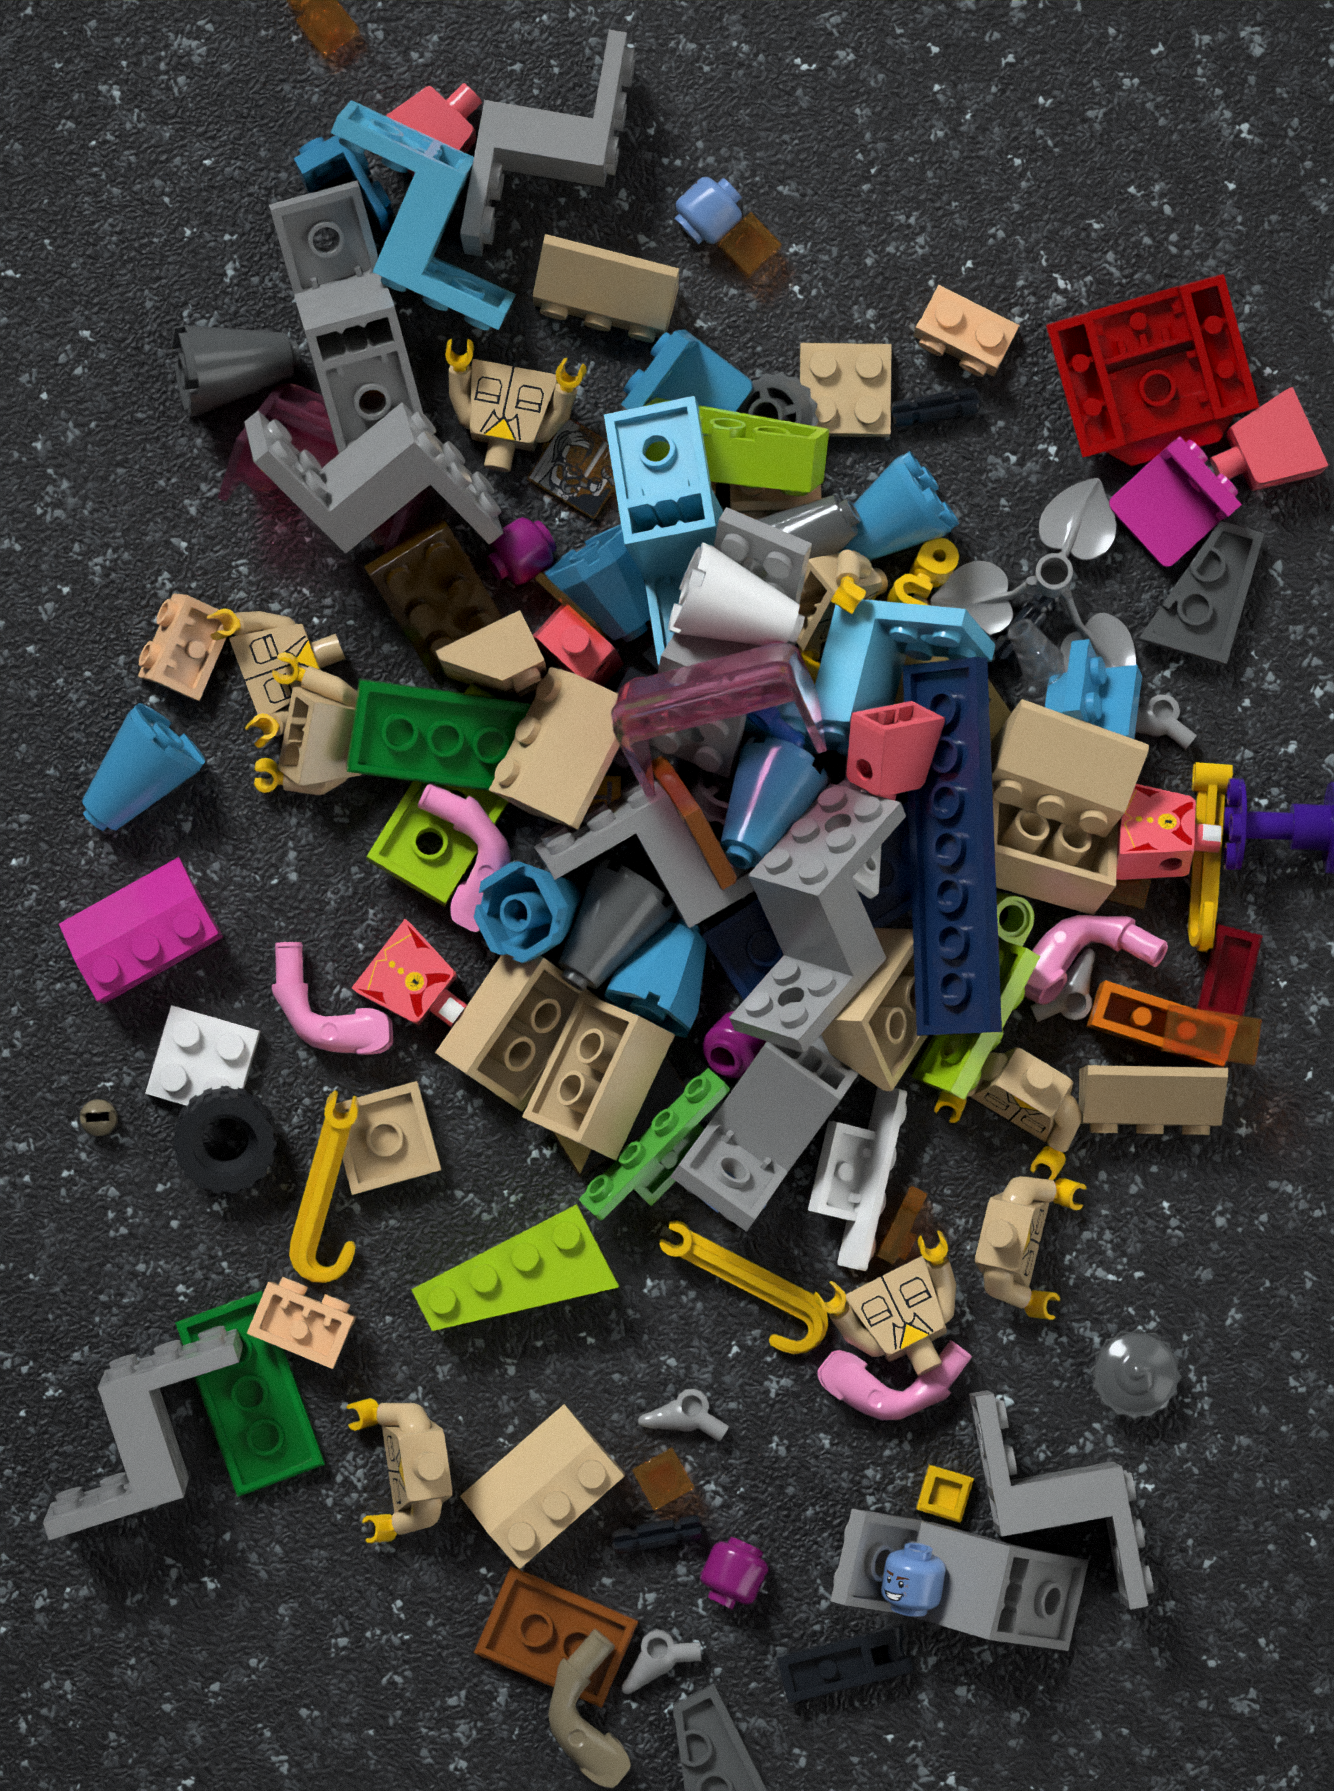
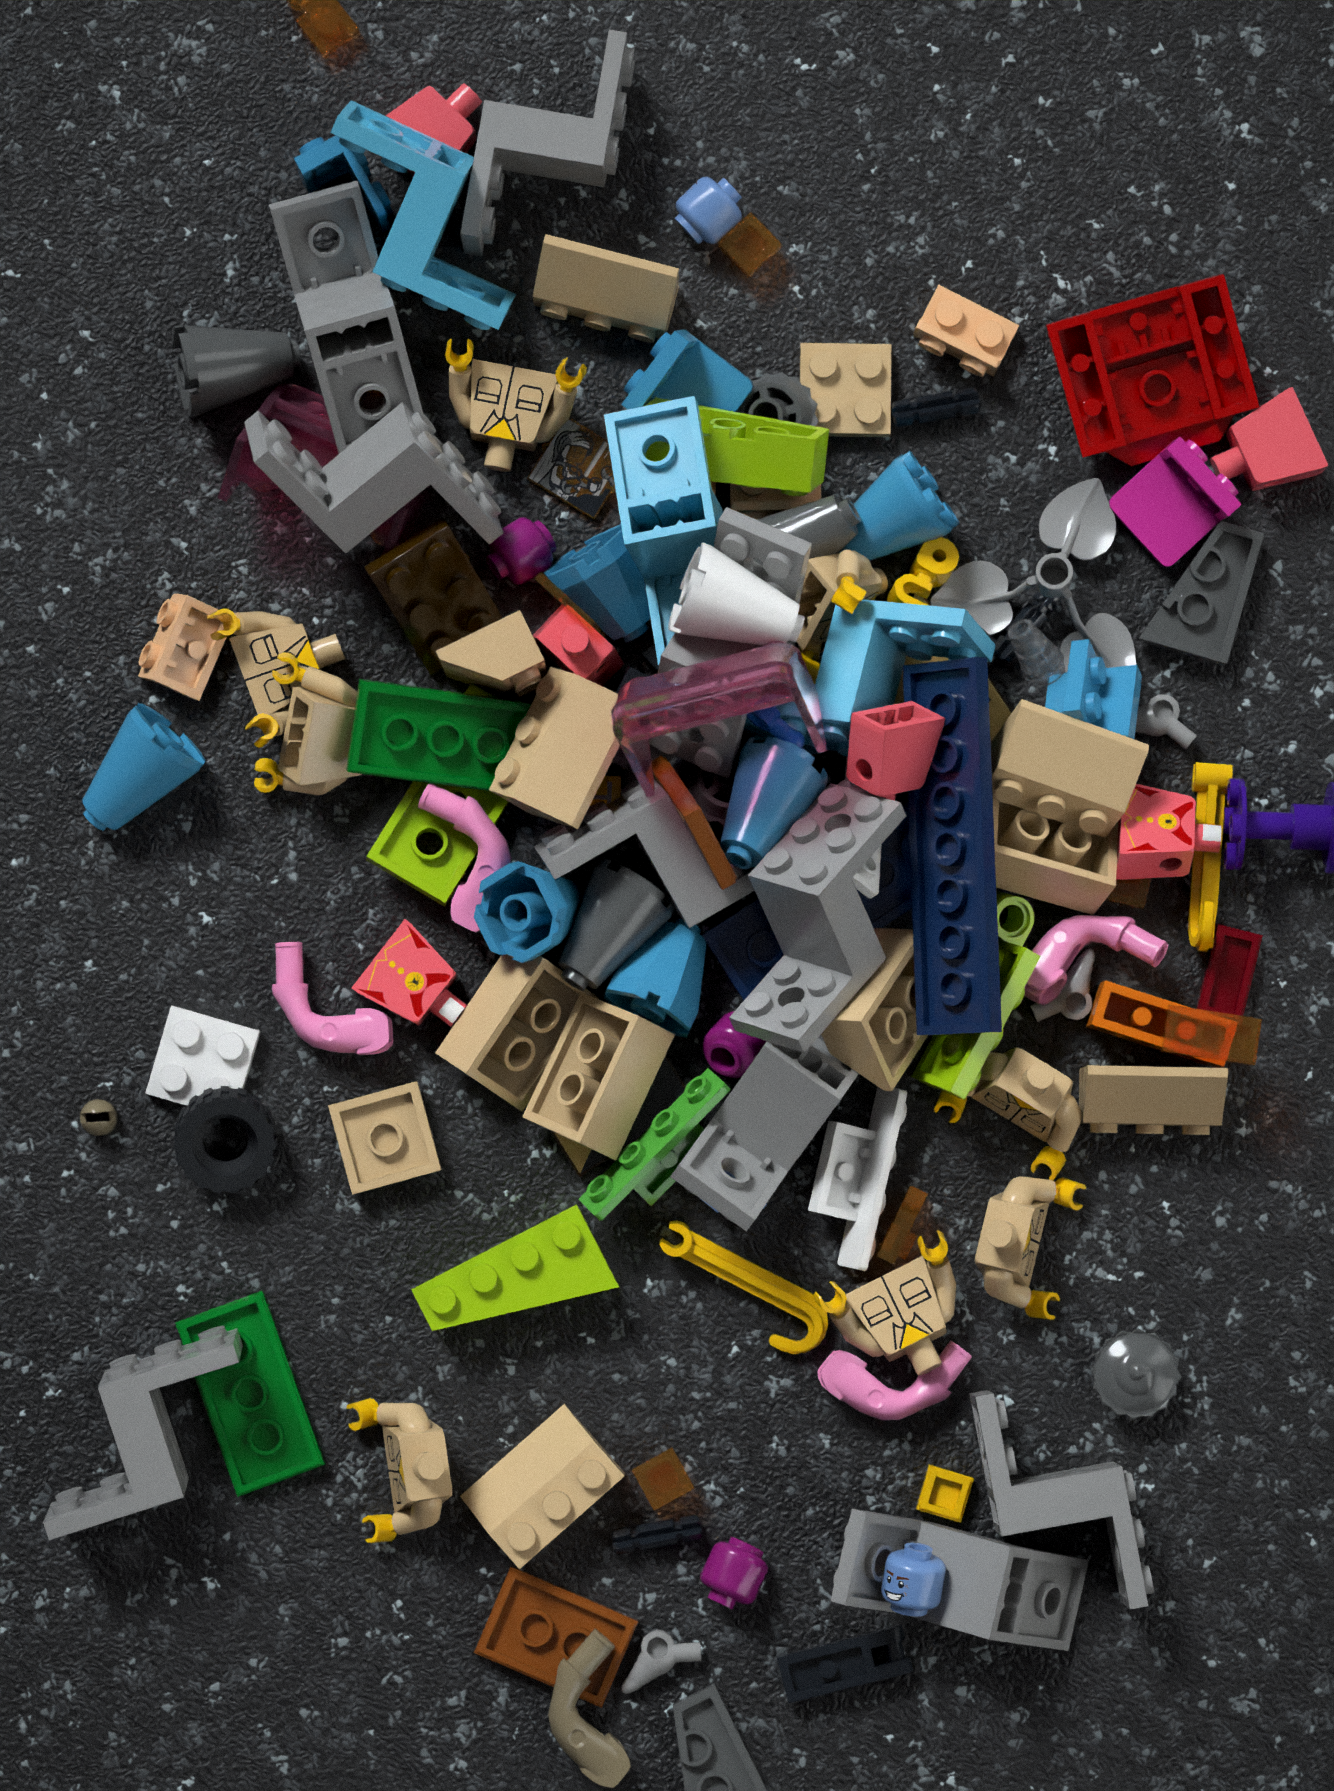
dark pink slope [59,857,224,1004] -> none
light nougat bracket [247,1277,356,1369] -> none
yellow piece [289,1090,359,1283] -> none
light grey animal [638,1388,729,1442] -> none

